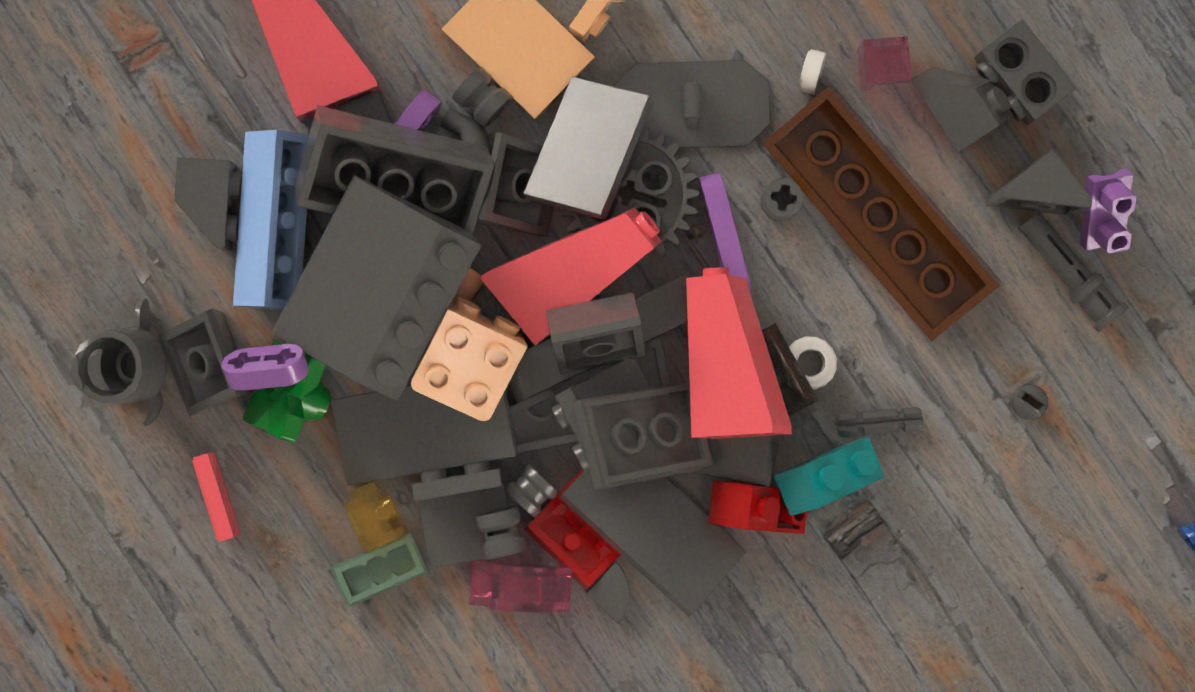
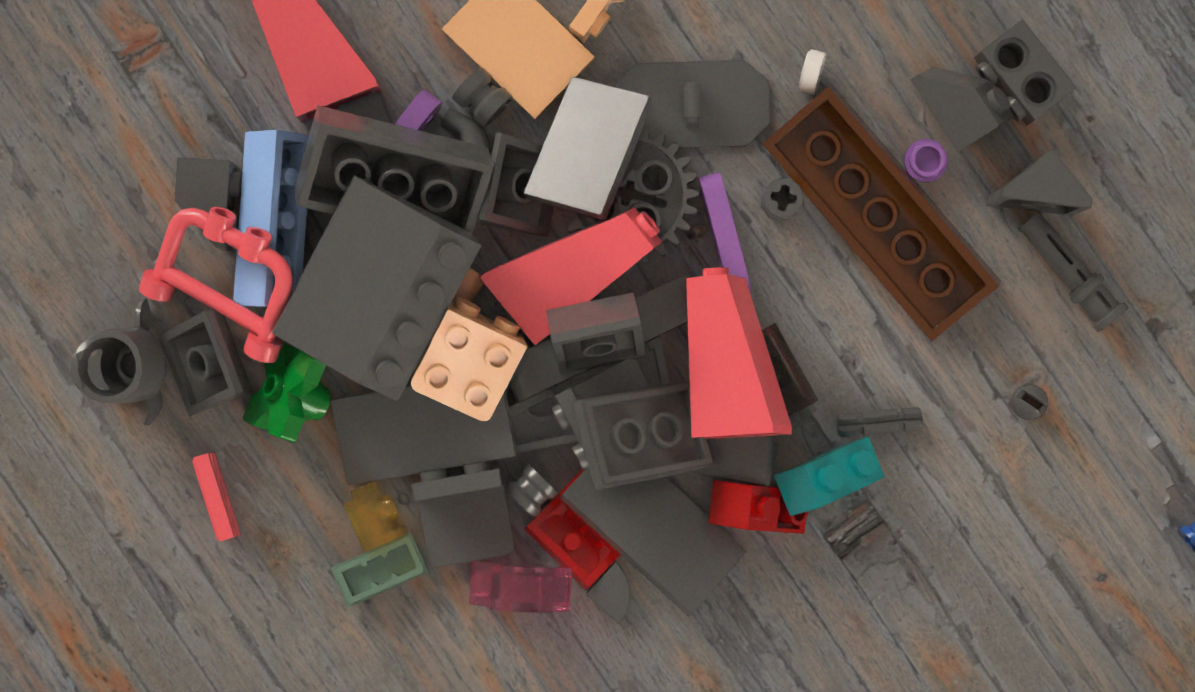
medium lavender beam [221,344,309,390] -> none
dark grey wheel [475,506,528,560] -> none
white piece [784,336,837,390] -> none
clear pink panel [857,36,912,91] -> none
medium lavender hips [1080,168,1137,254] -> none
none -> coral bar [138,207,293,363]
none -> medium lavender plate [904,139,948,183]

